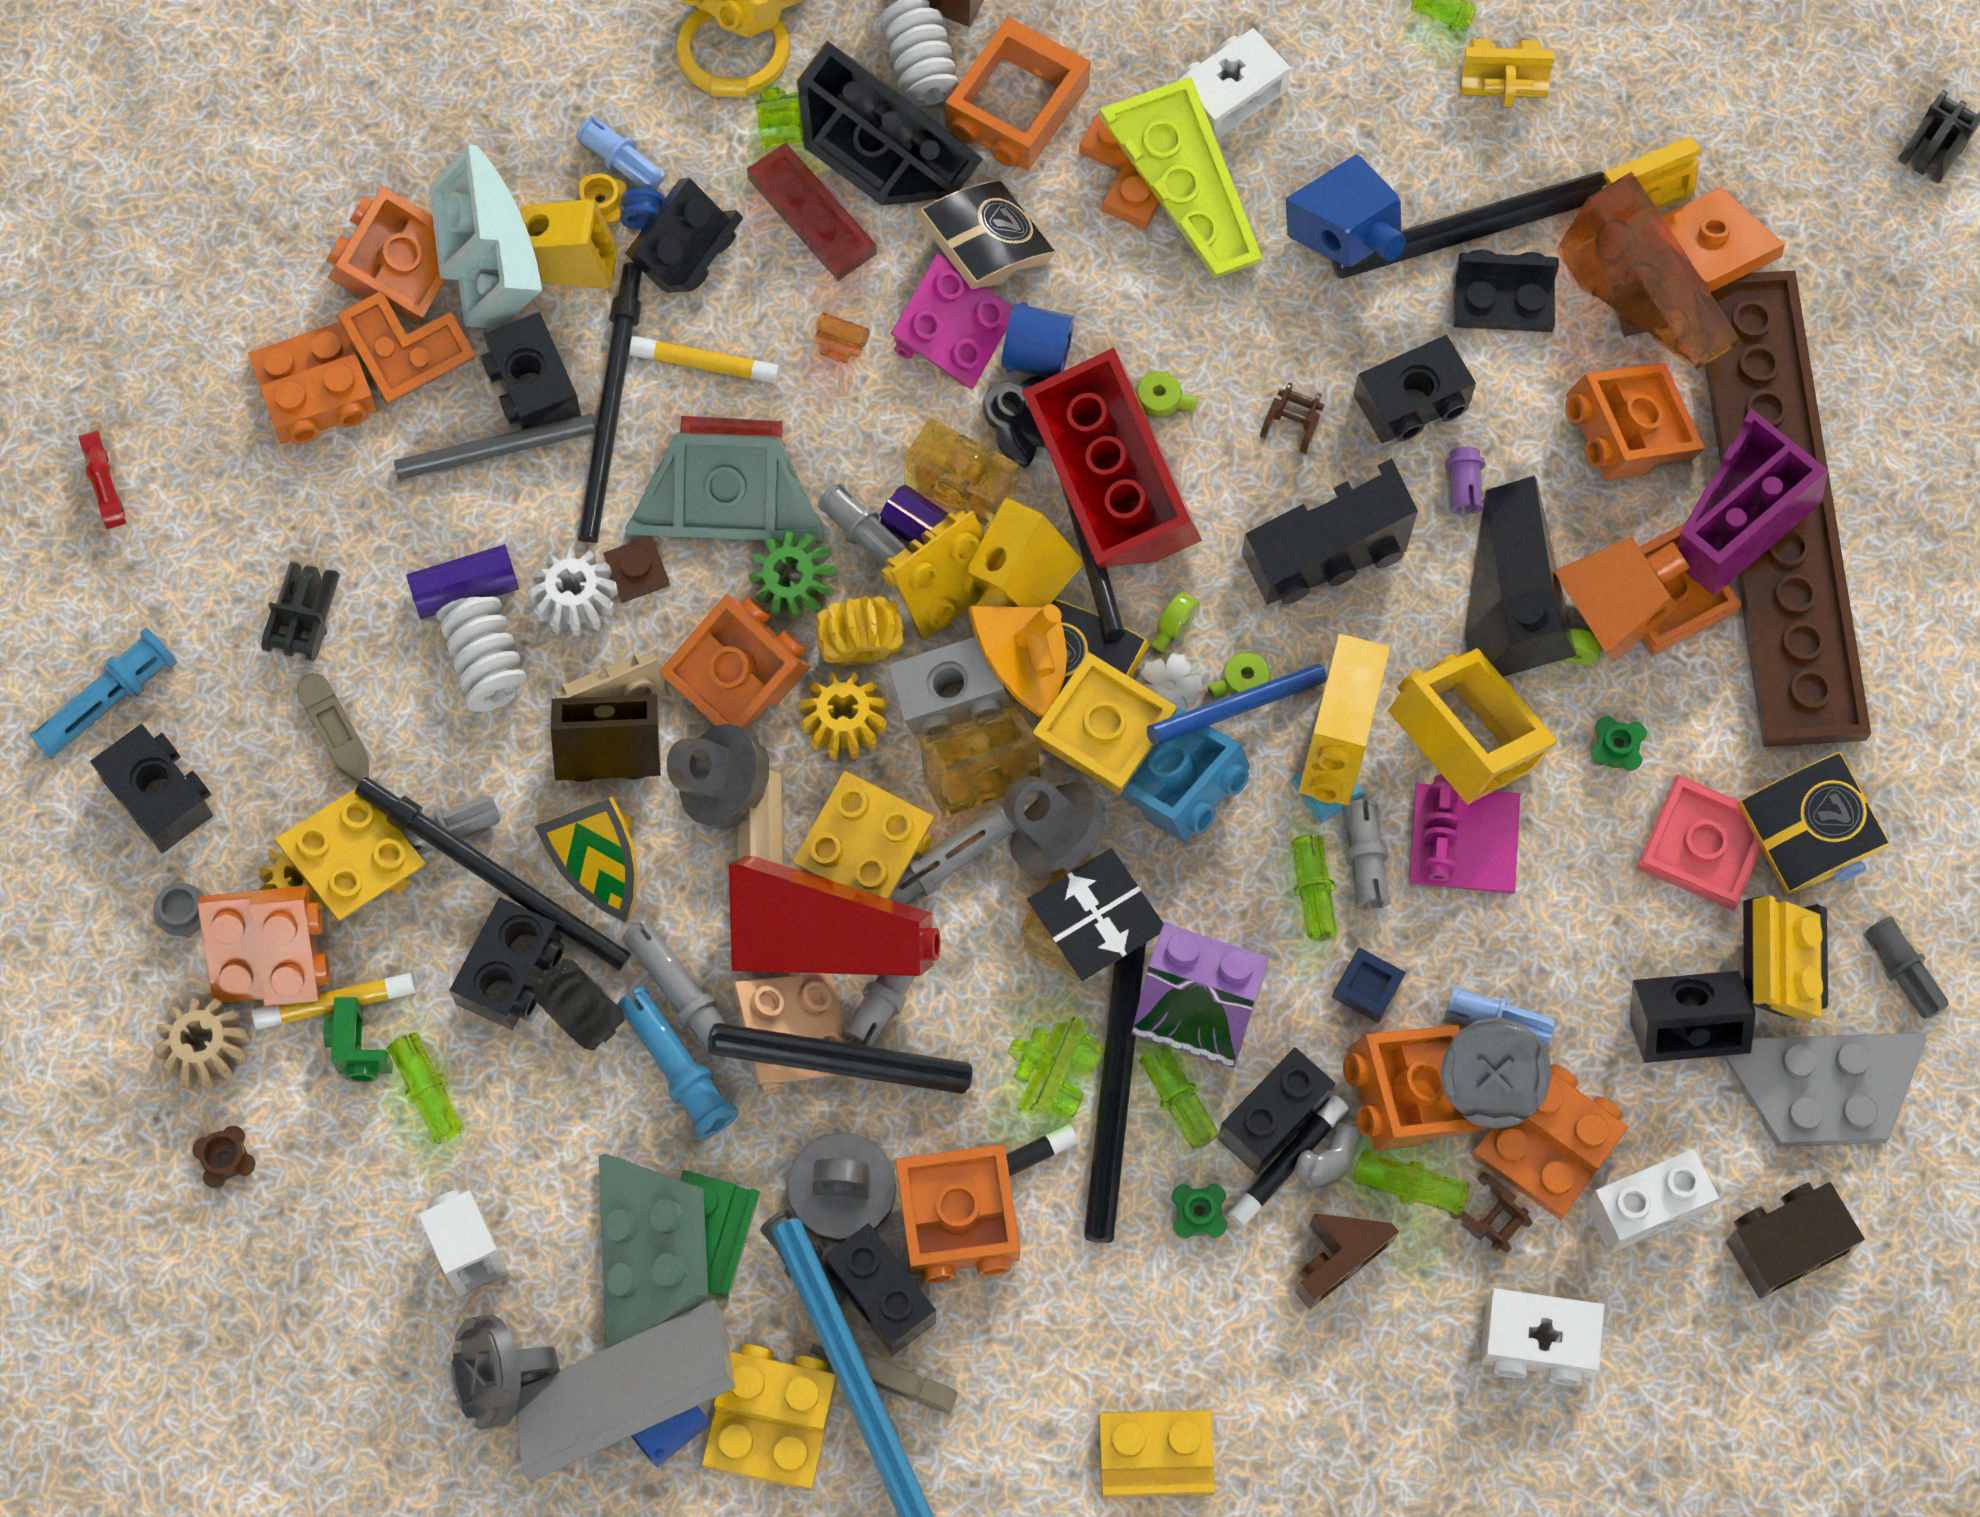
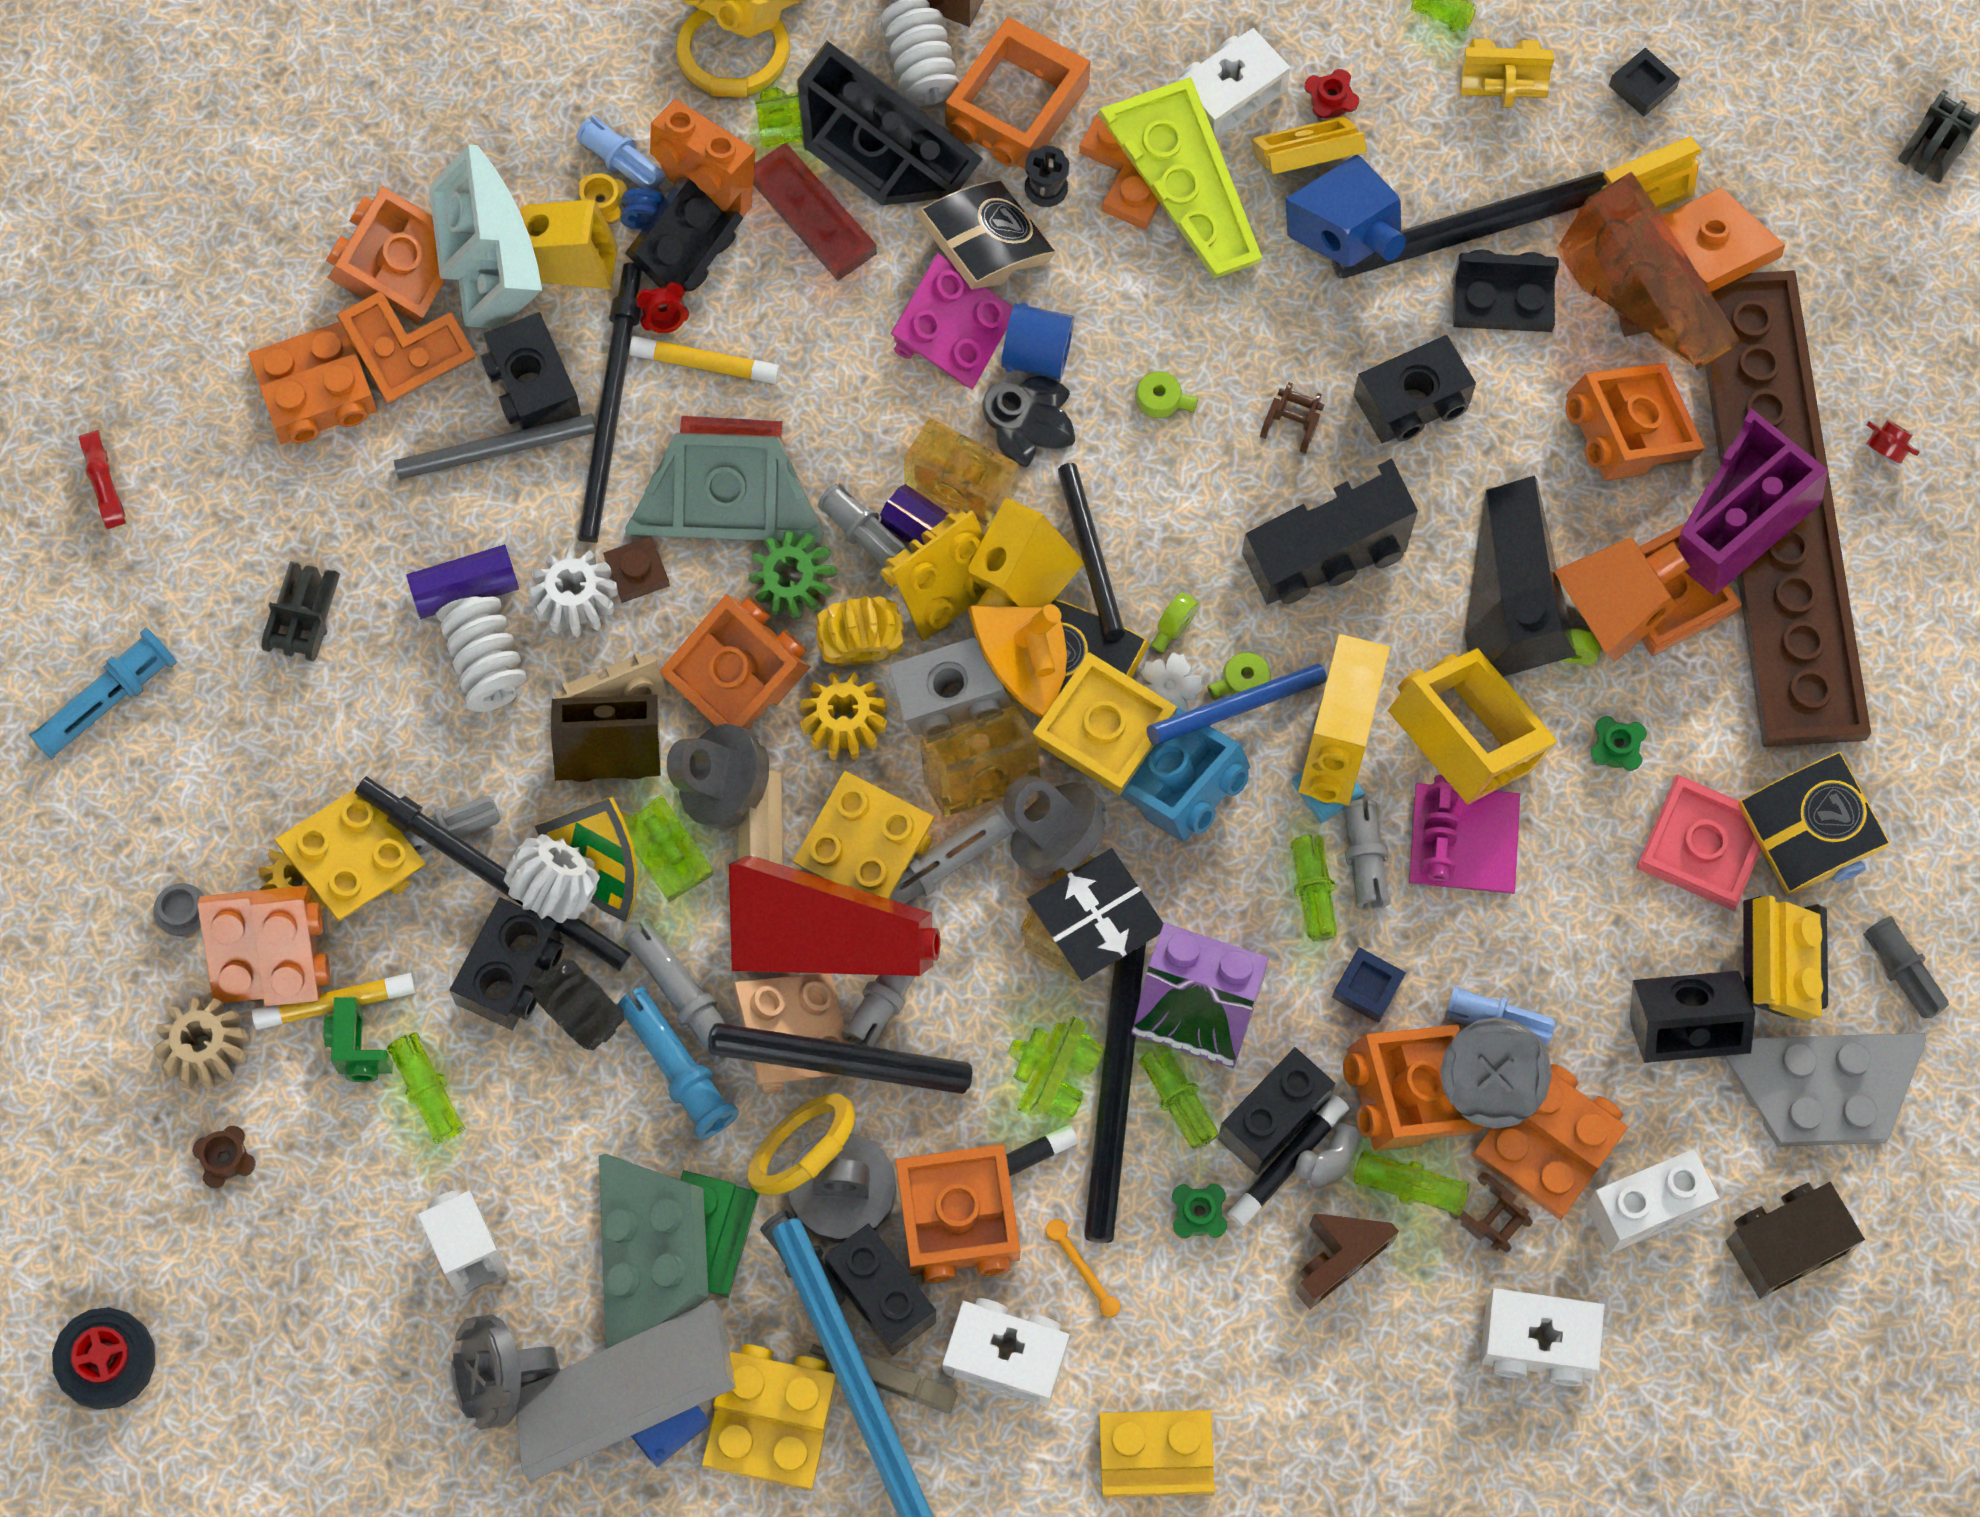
black brick [90,723,213,854] -> none
dark tan piece [297,673,369,783] -> none
clear orange plate [813,312,870,363] -> none
red slope [1022,347,1202,568] -> none
medium lavender pin [1445,447,1486,514] -> none
none -> black wheel [52,1307,156,1410]
none -> white gear [504,834,600,923]
none -> clear neon green hips [623,795,714,903]
none -> red plate [635,282,689,333]
none -> orange plate [650,98,756,217]
none -> yellow piece [747,1093,856,1196]
none -> white brick [942,1298,1070,1408]
none -> black bush [1024,145,1070,207]
none -> light orange hinge [1046,1219,1121,1317]
none -> yellow plate [1251,116,1367,175]
none -> red plate [1304,69,1359,118]
none -> black plate [1609,47,1681,117]
none -> red plate [1866,420,1920,464]

